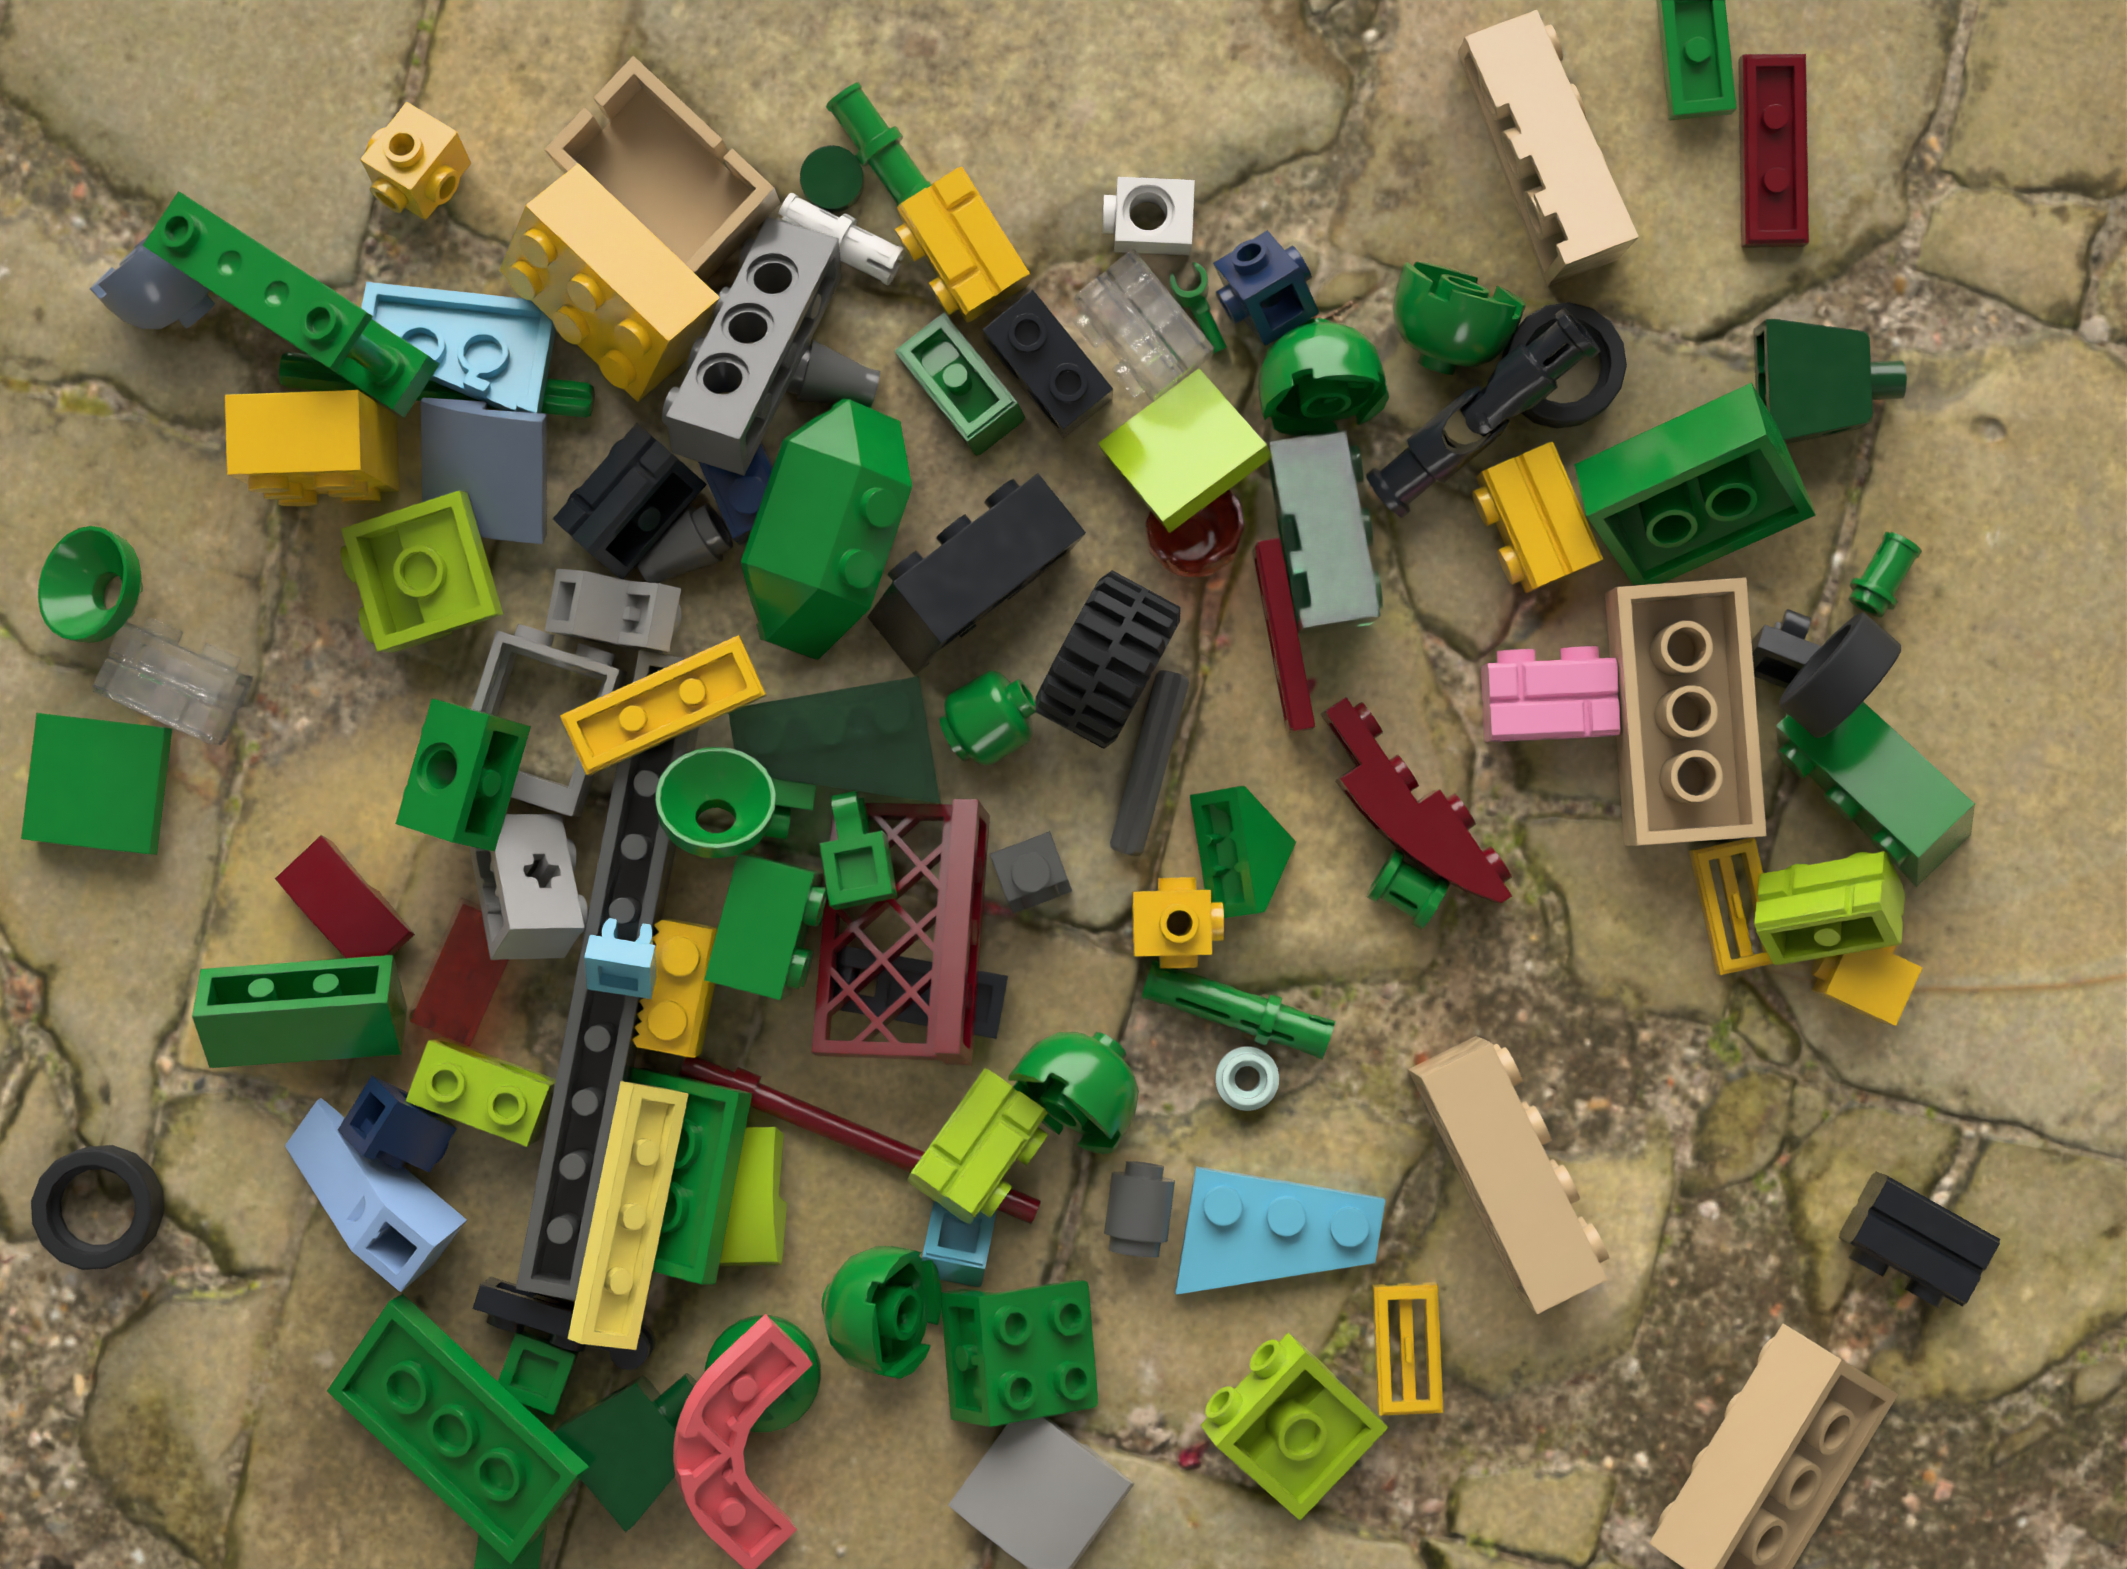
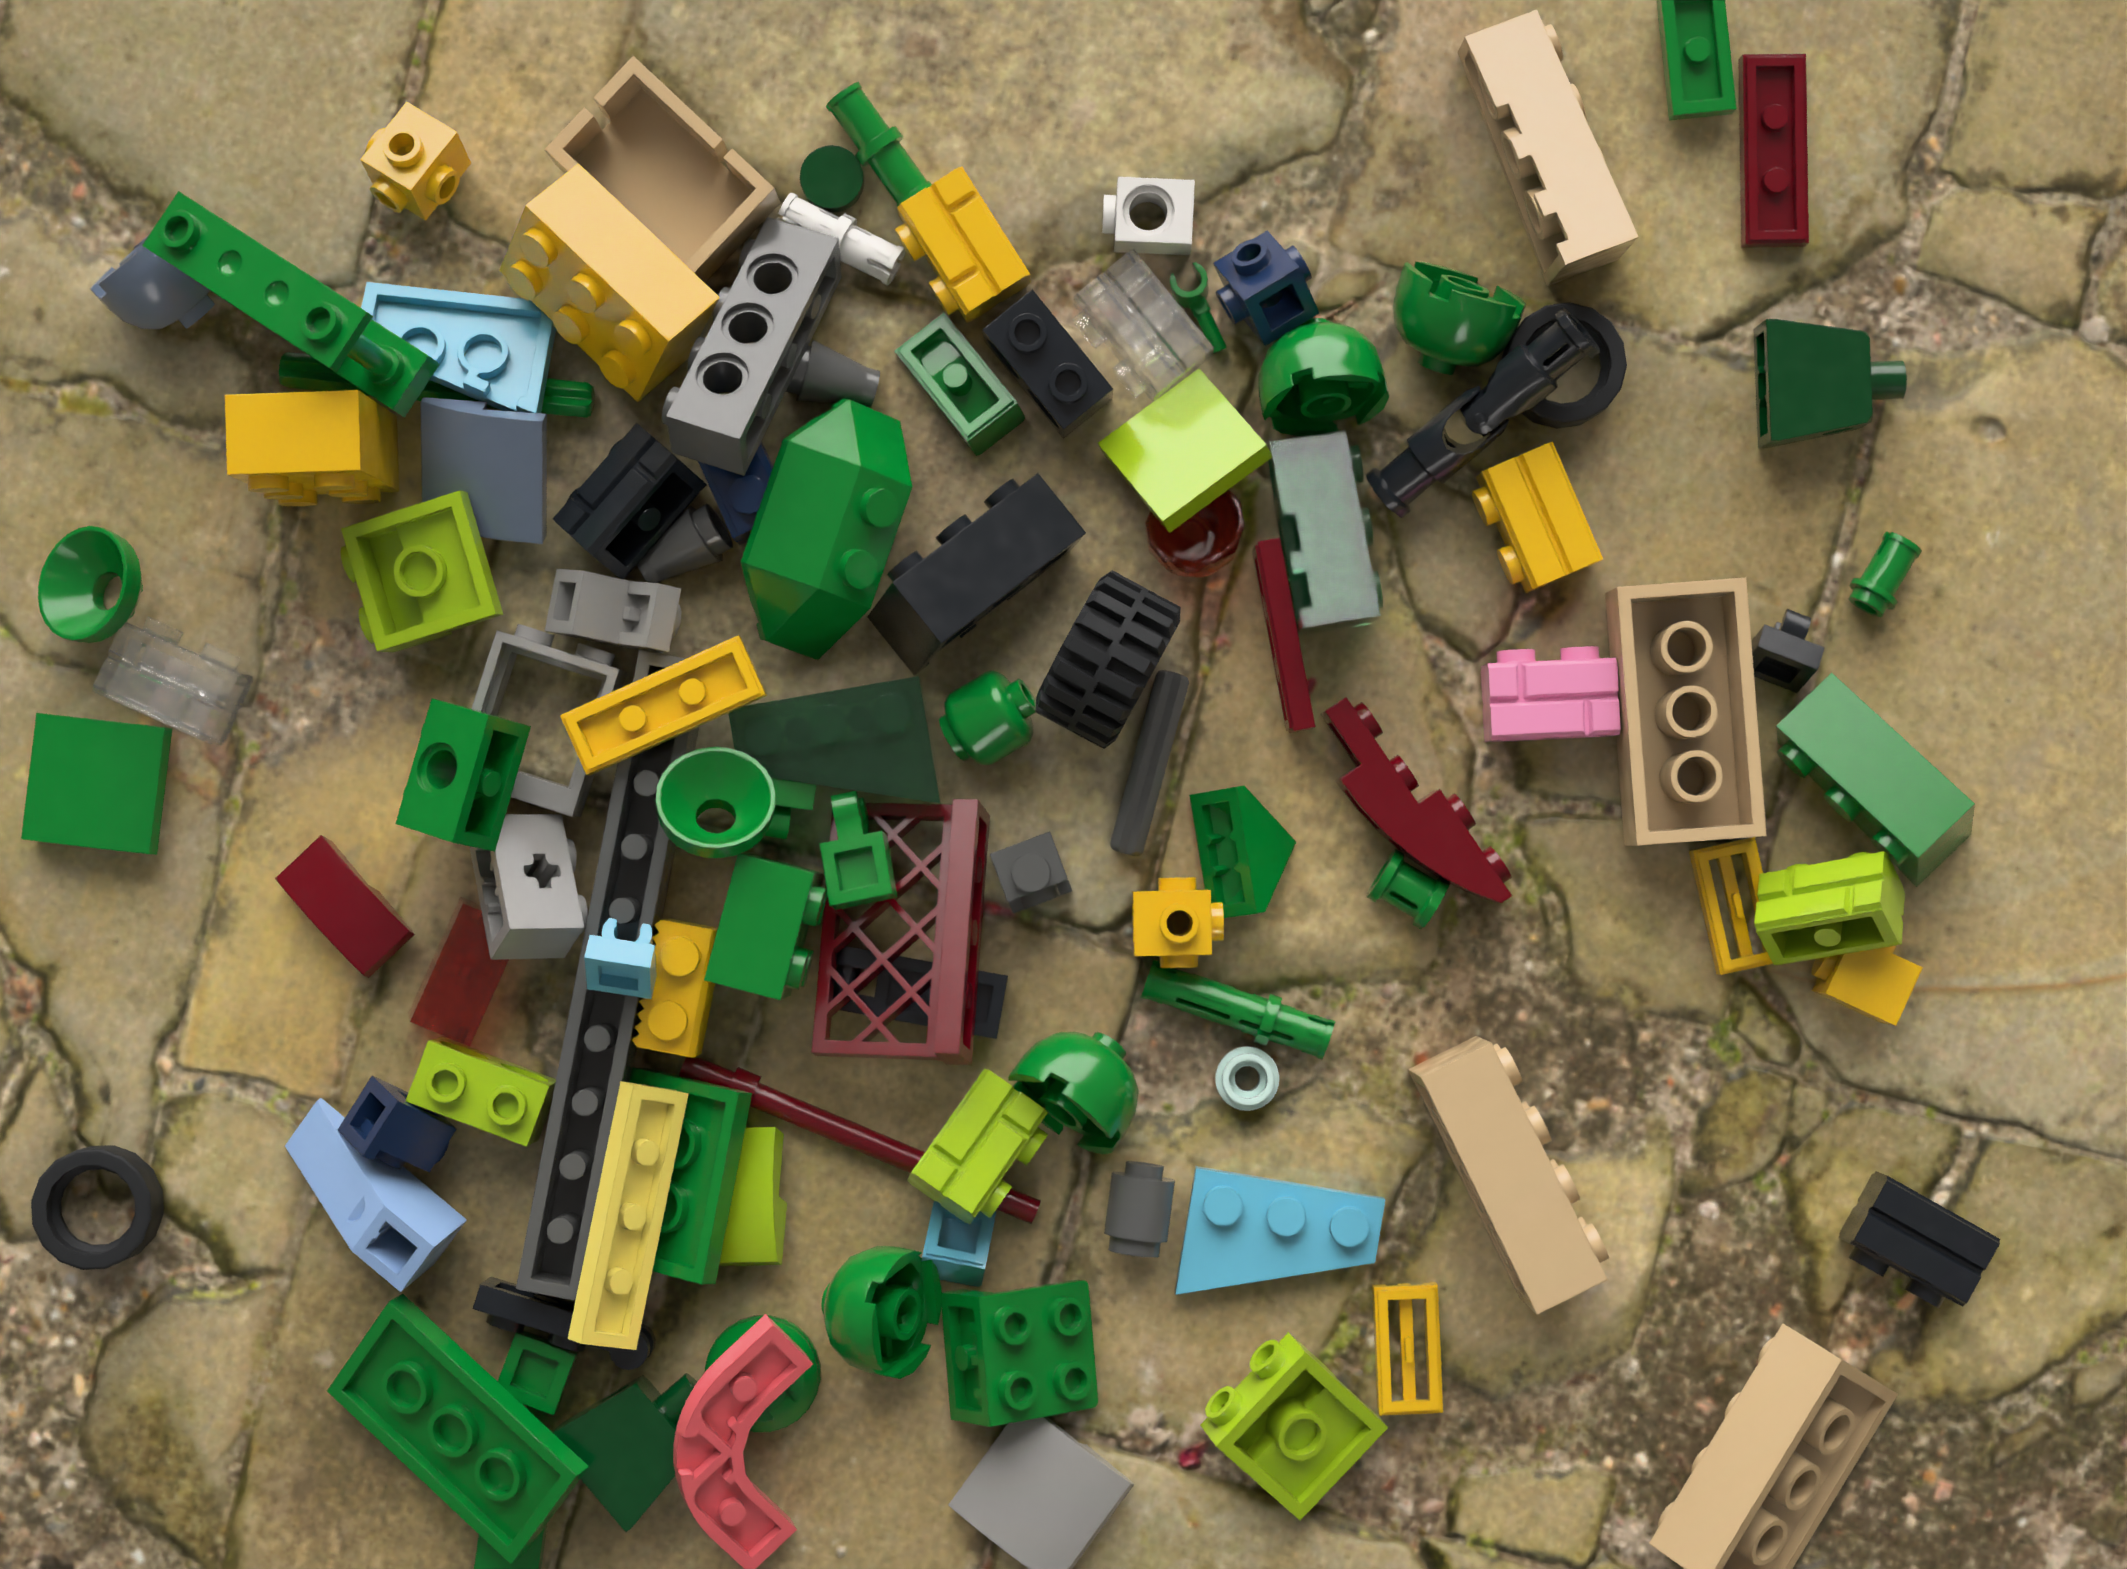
green brick [192,955,407,1068] -> none
green slope [1574,383,1816,586] -> none
black tyre [1779,613,1901,738] -> none

